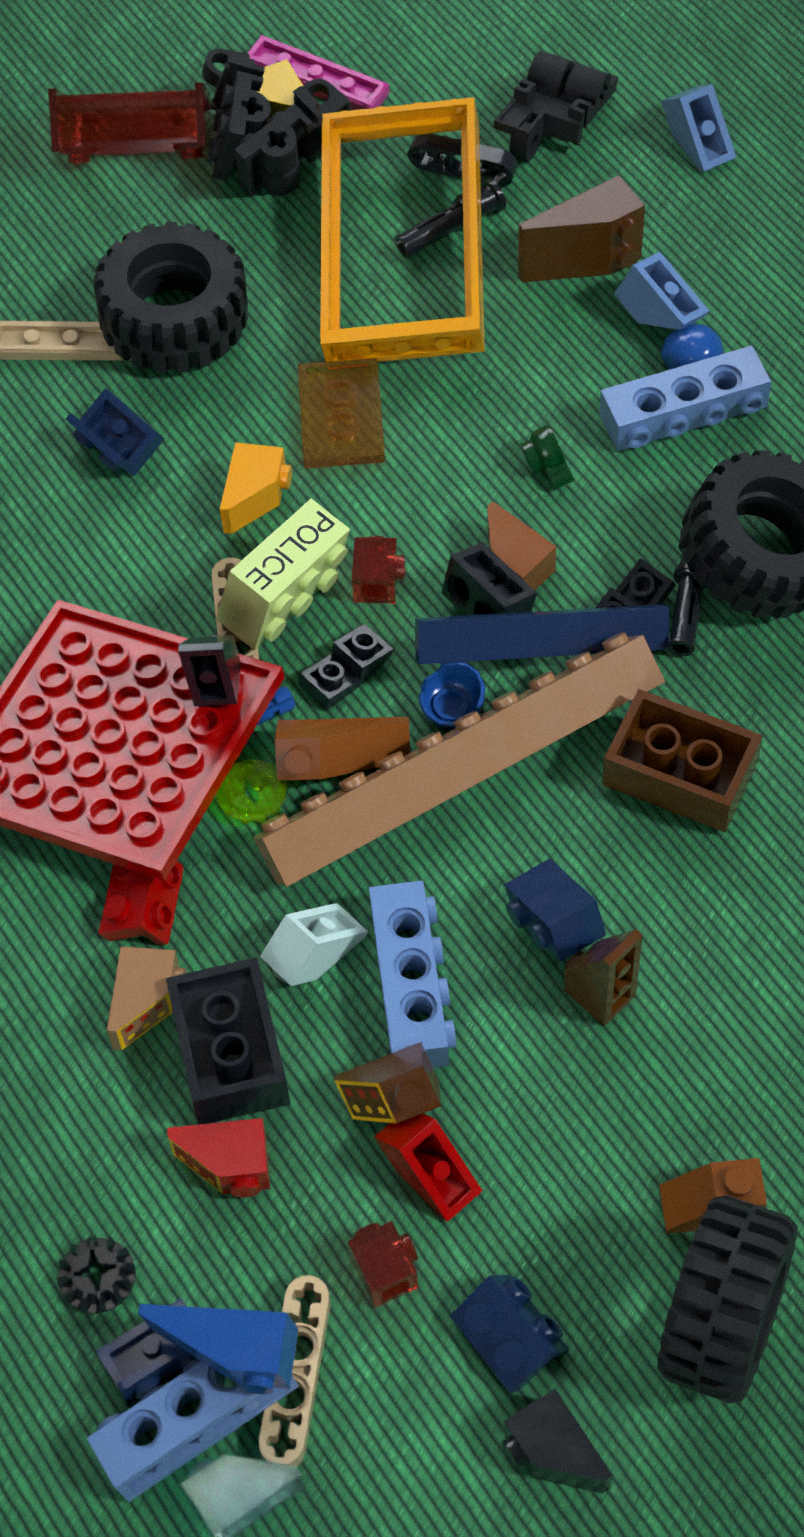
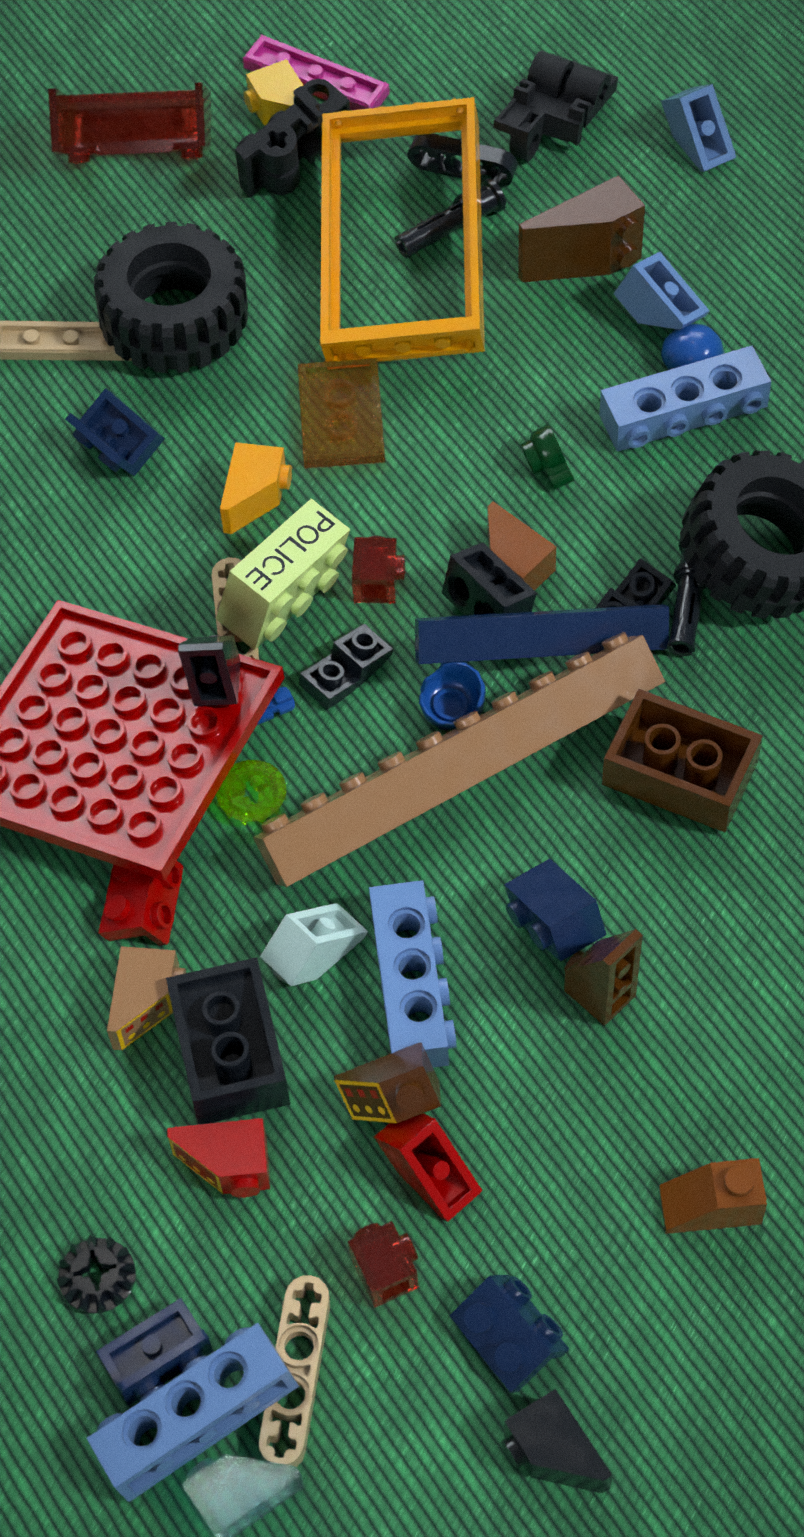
blue slope [138,1304,299,1394] -> none
black plate [202,48,271,182] -> none
dark orange slope [275,717,410,780] -> none
black tyre [657,1195,798,1404] -> none

